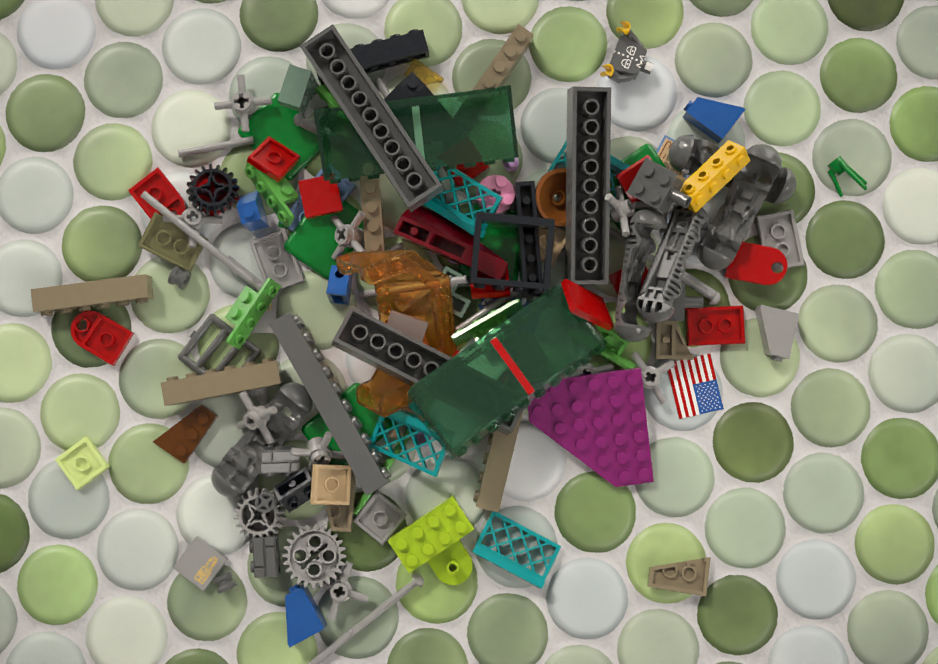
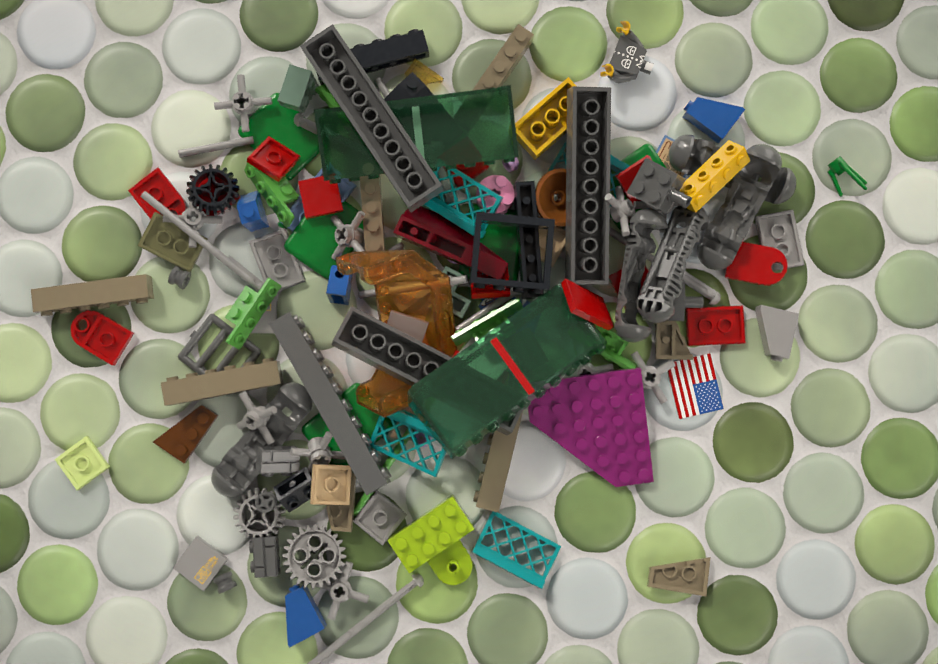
none -> yellow brick [510,77,576,160]

